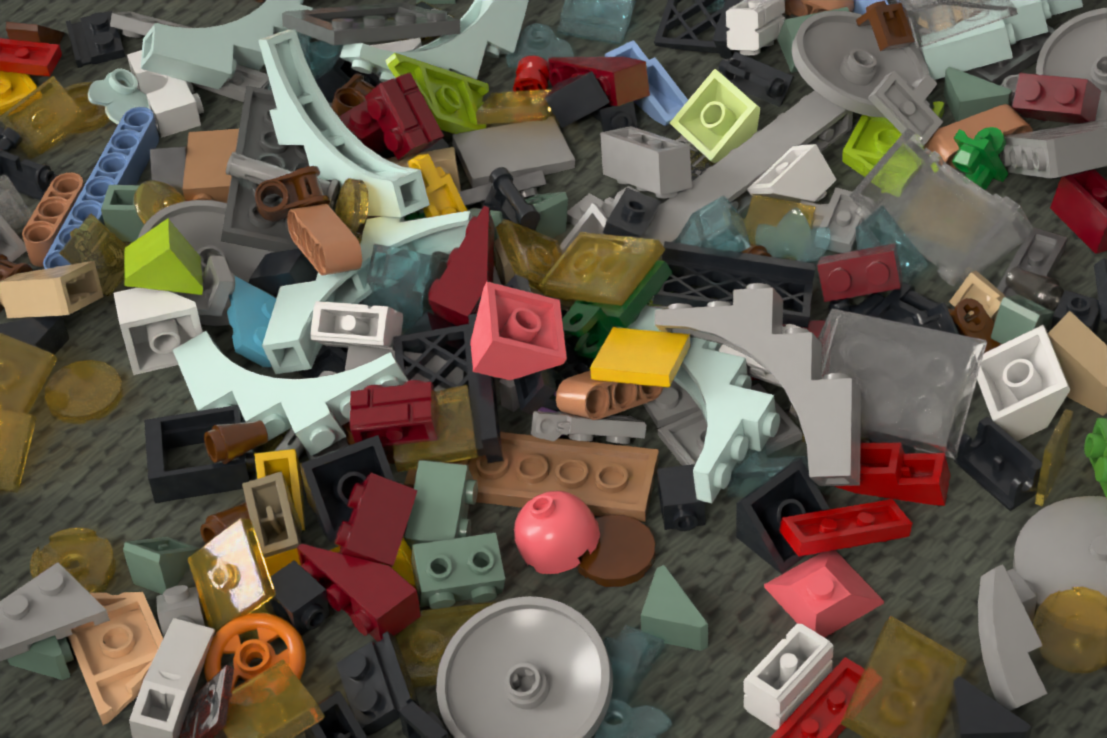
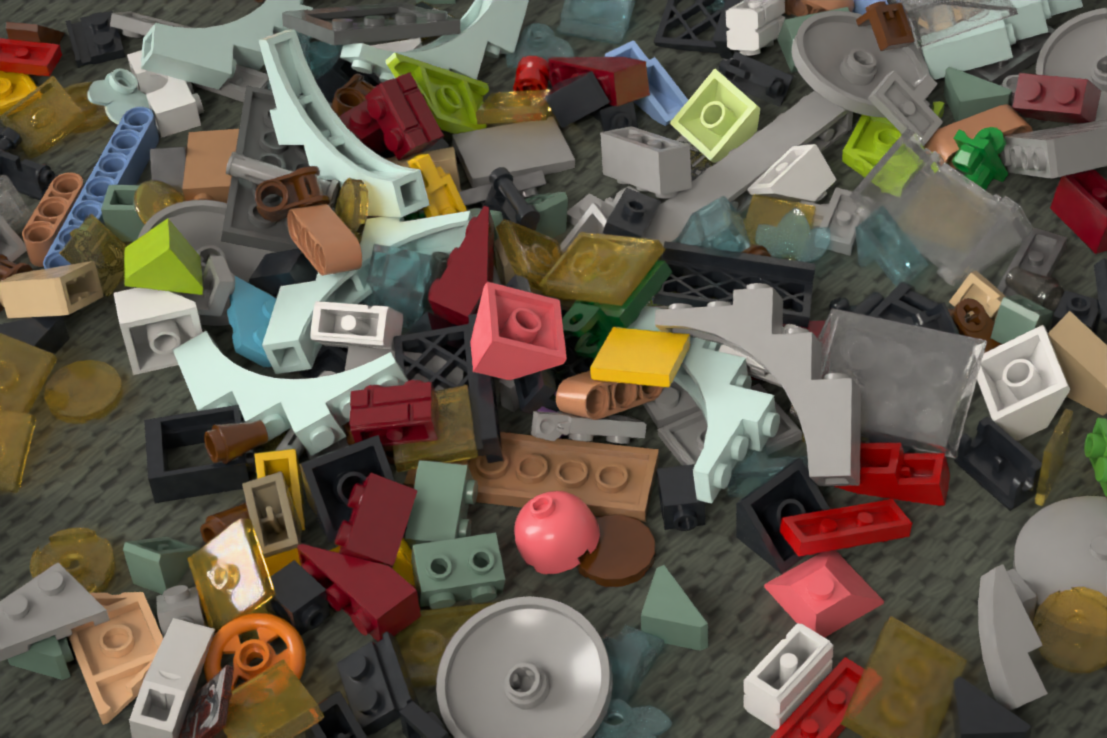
dark red brick [817,243,903,302] -> none

